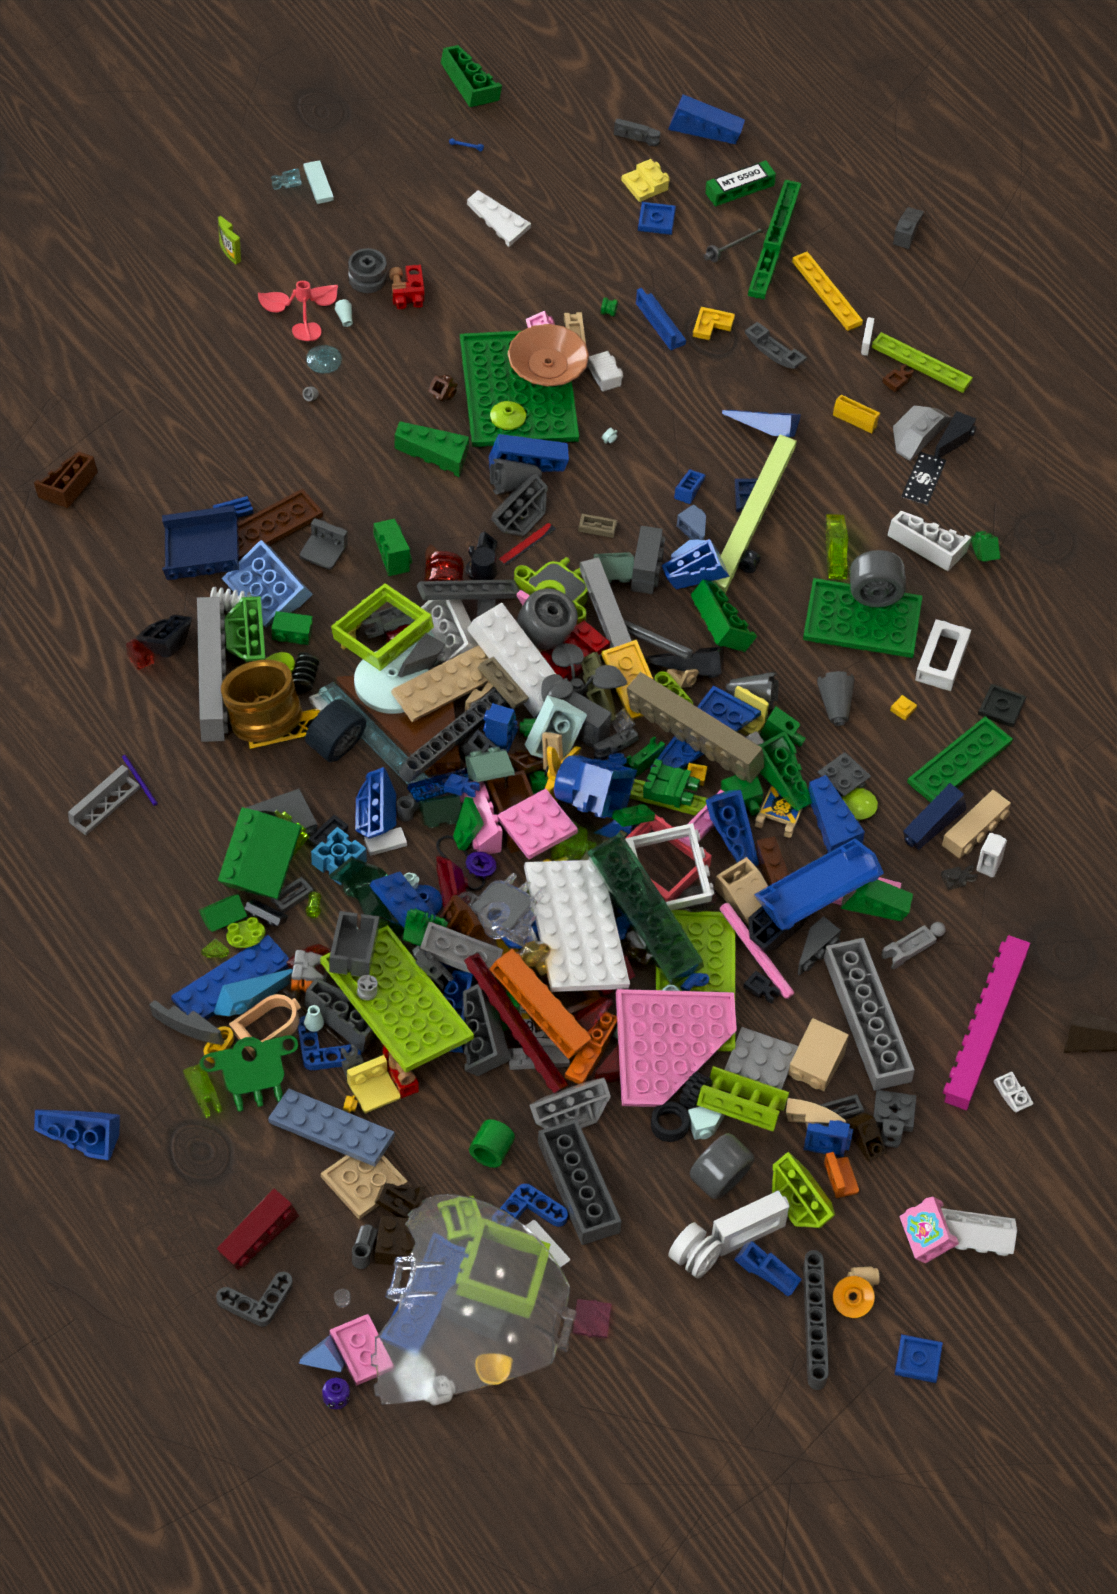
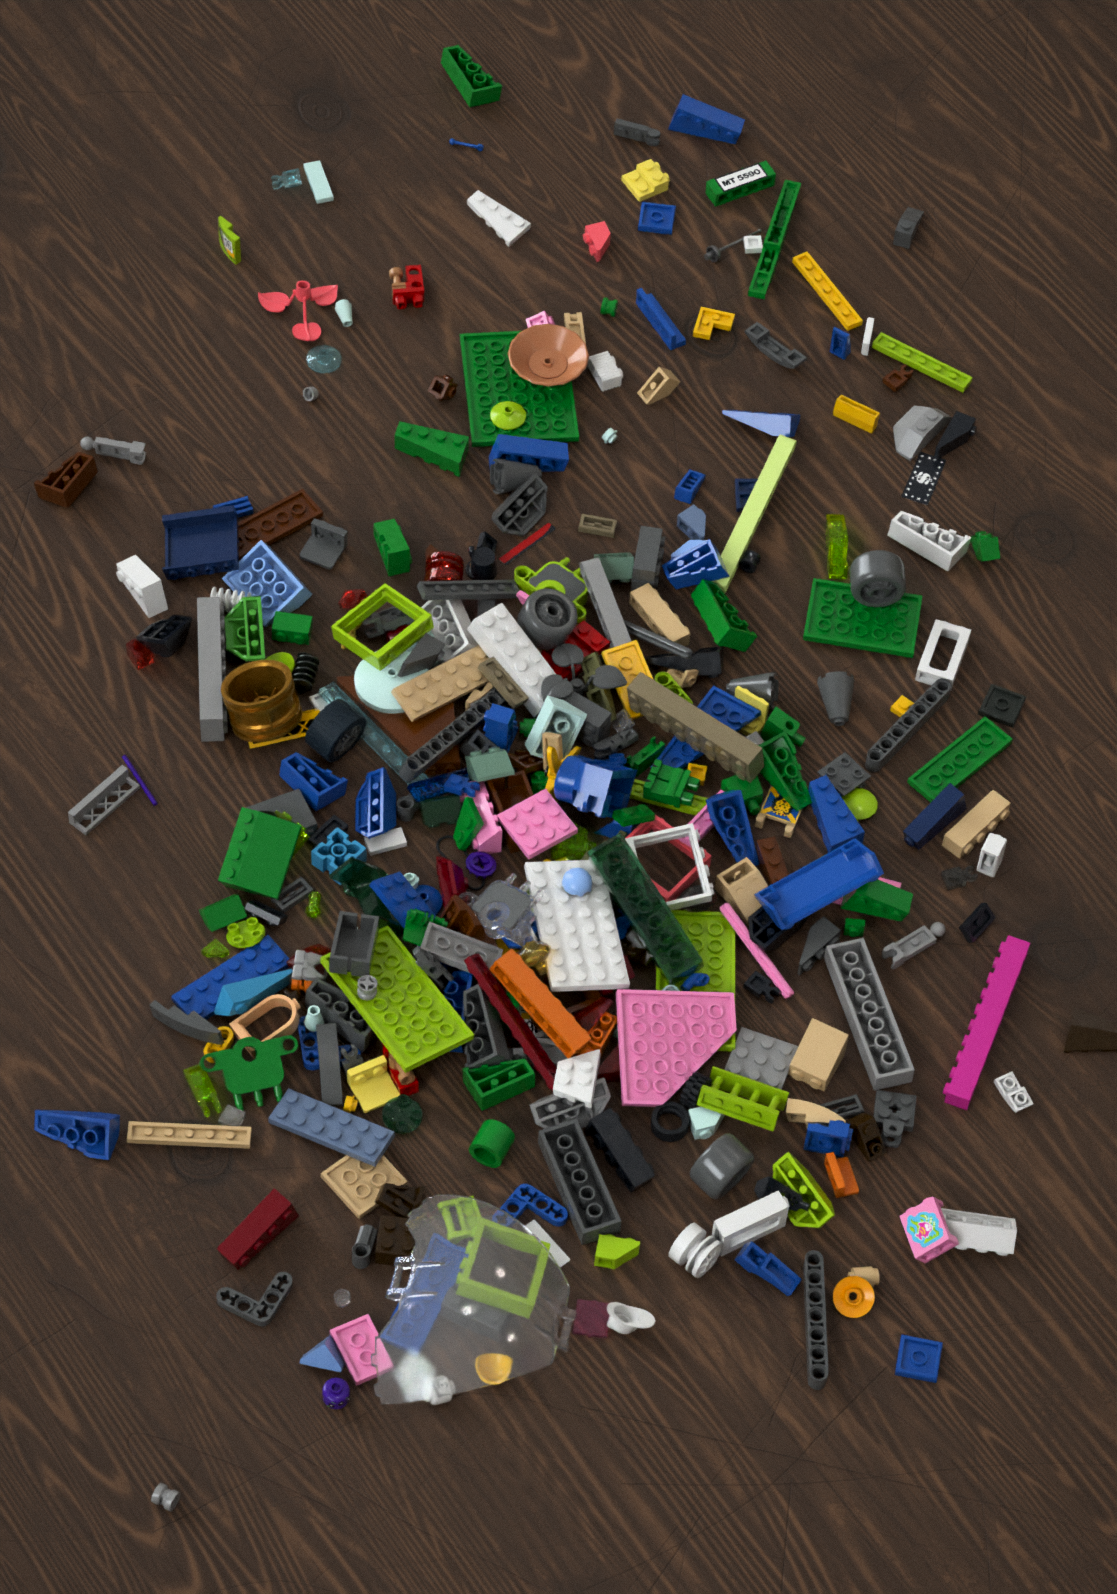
dark grey wheel [348,248,387,293] -> none
none -> light grey plate [80,436,146,465]
none -> white wedge [116,555,168,618]
none -> tan plate [127,1121,252,1149]
none -> light grey wheel [151,1483,181,1512]
none -> clear plate [218,1104,246,1126]
none -> blue wedge [279,752,348,811]
none -> dark grey slope [316,1023,343,1107]
none -> clear red bracket [338,589,368,608]
none -> clear green dish [382,1094,423,1134]
none -> green wedge [462,1058,535,1111]
none -> white wing [553,1049,601,1108]
none -> light blue hair [562,868,592,897]
none -> coral slope [583,221,611,262]
none -> black wedge [583,1108,655,1193]
none -> lime slope [594,1234,640,1269]
none -> white piece [607,1302,655,1334]
none -> tan brick [629,583,691,653]
none -> tan slope [637,367,680,405]
none -> white plate [743,235,763,254]
none -> black piece [754,1176,811,1211]
none -> blue slope [830,327,851,360]
none -> green plate [843,918,865,937]
none -> dark grey beam [865,678,951,772]
none -> black plate [959,903,996,943]

